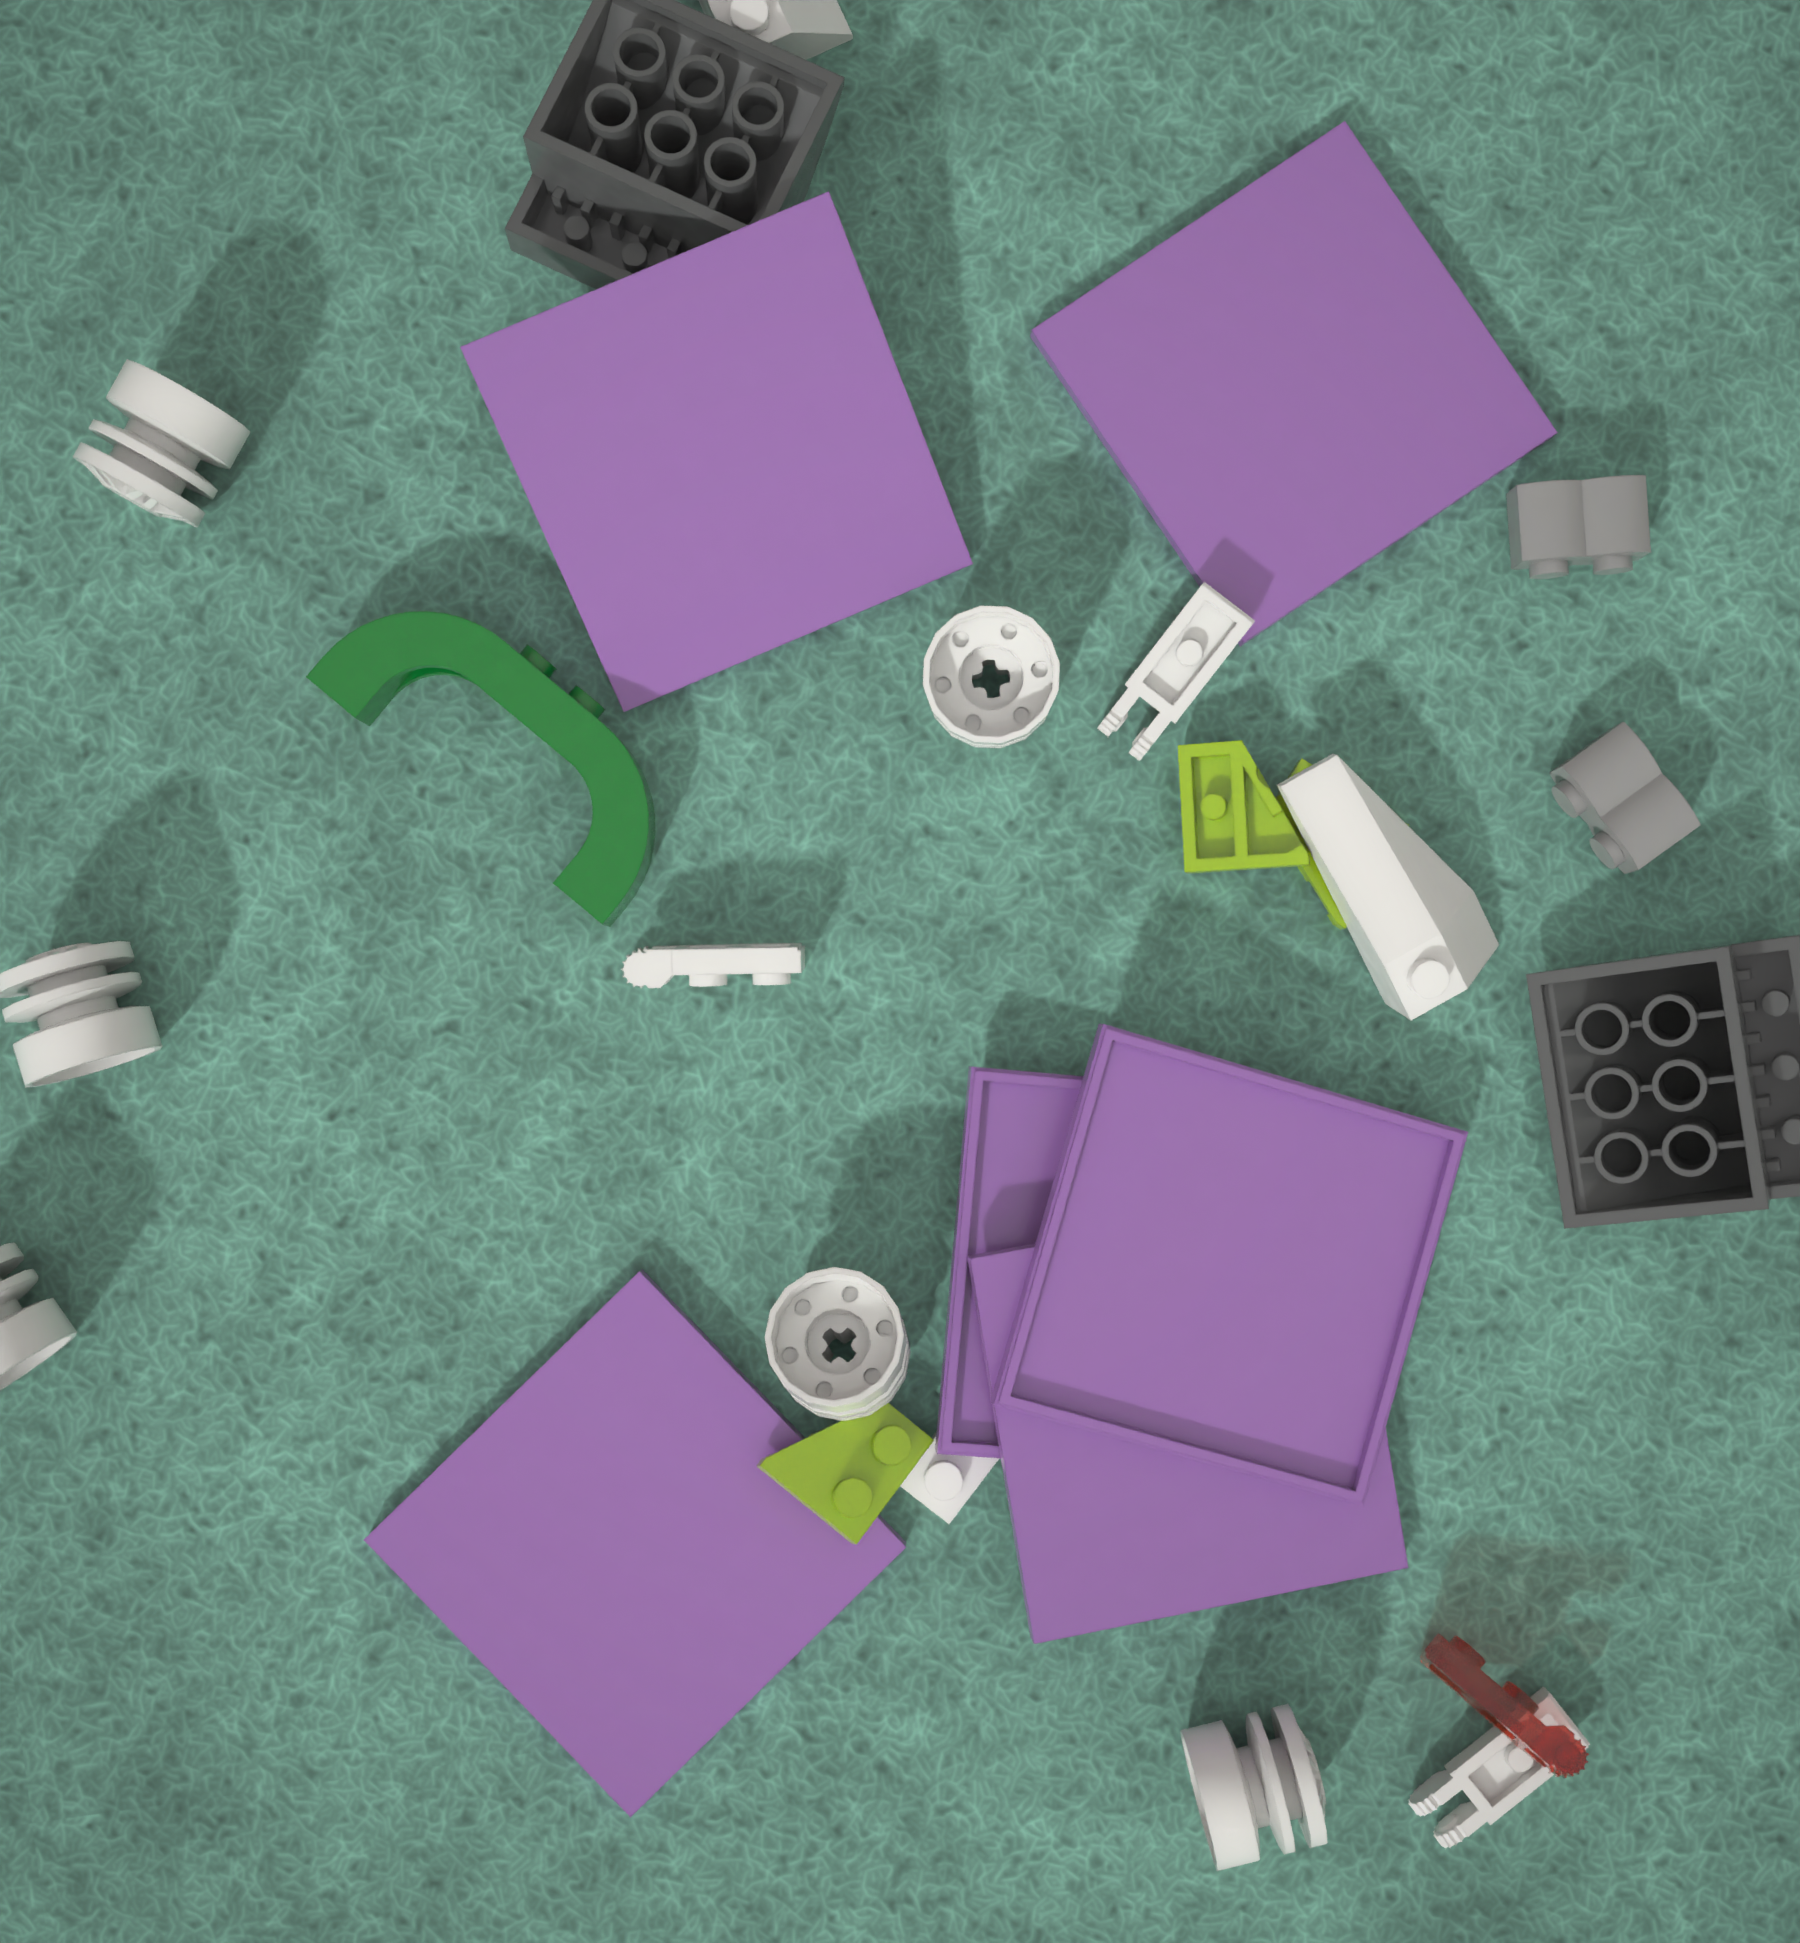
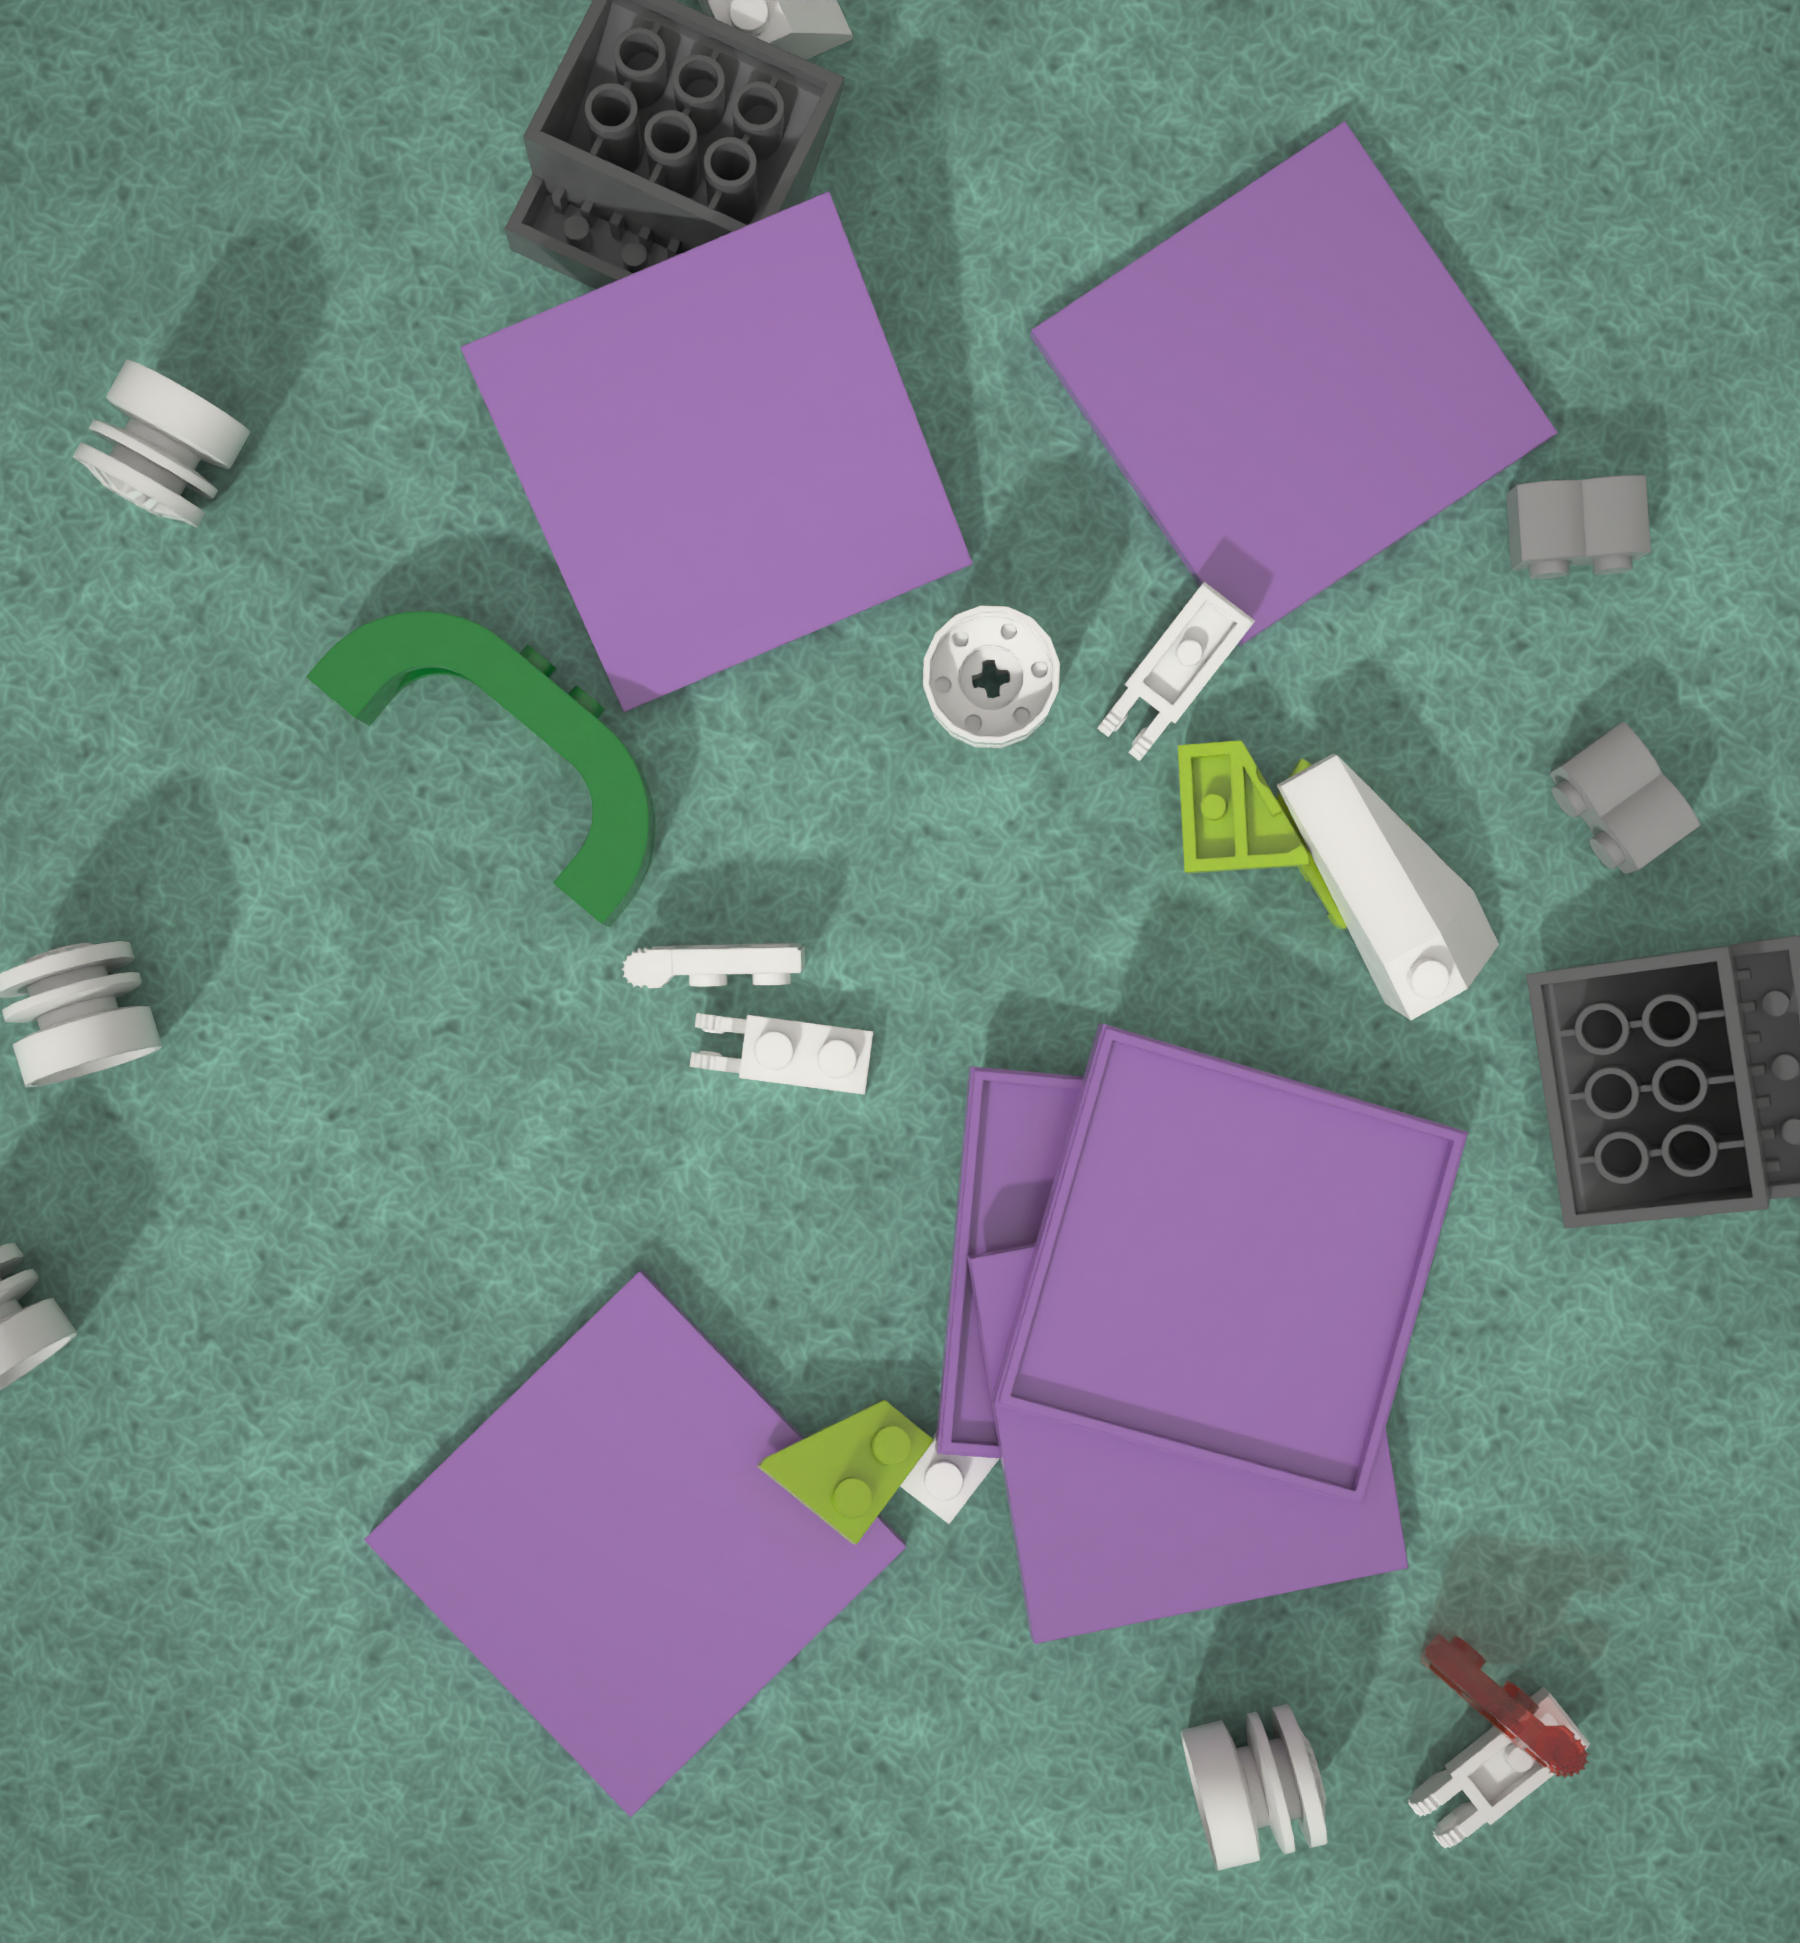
white wheel [765,1267,911,1421] -> none
none -> white hinge [690,1013,874,1095]

